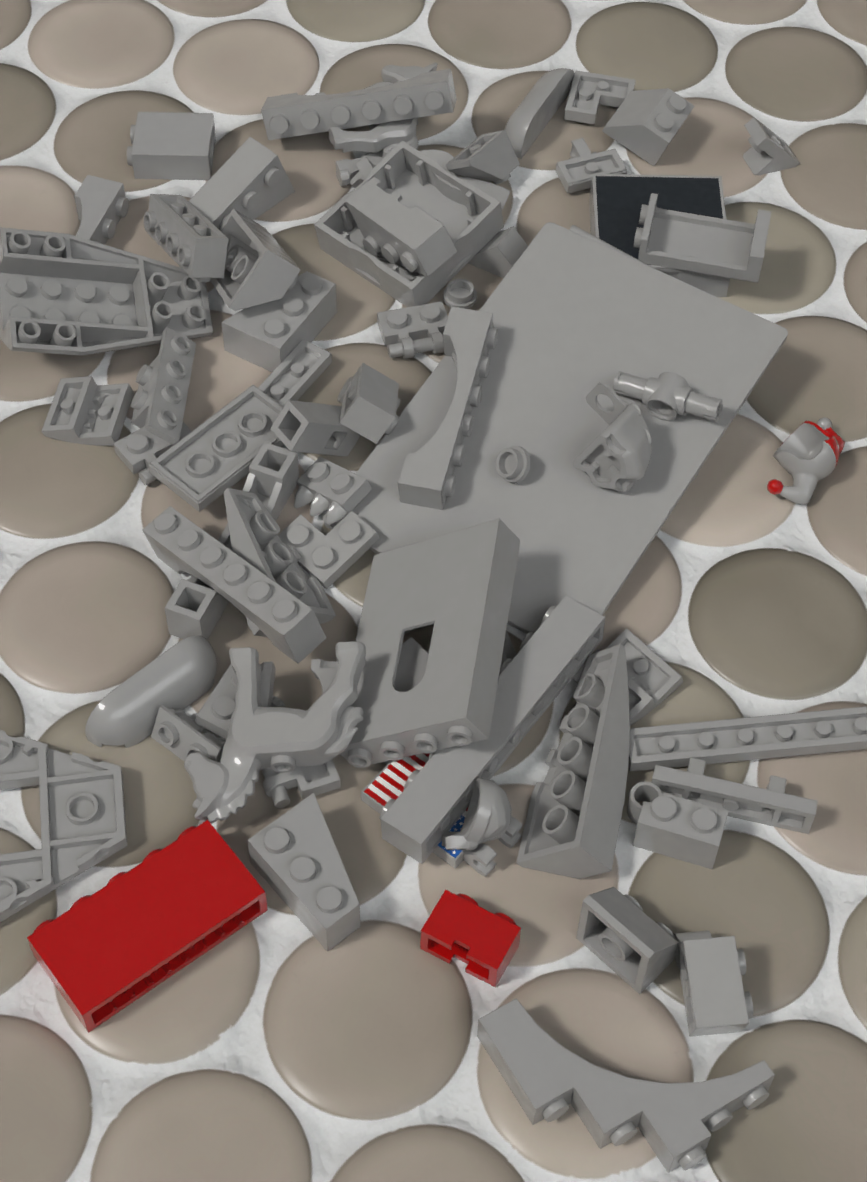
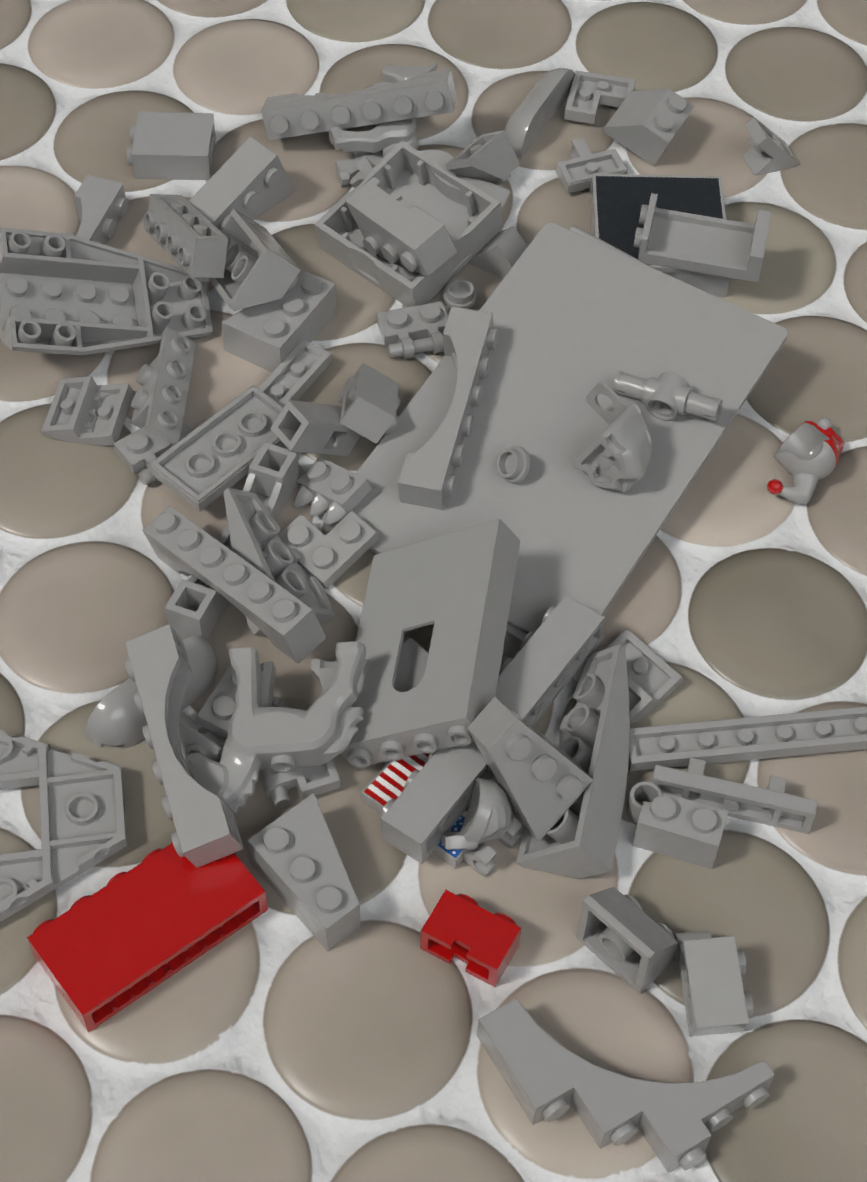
none -> light grey arch [124,624,243,868]
none -> light grey wedge [467,696,593,842]

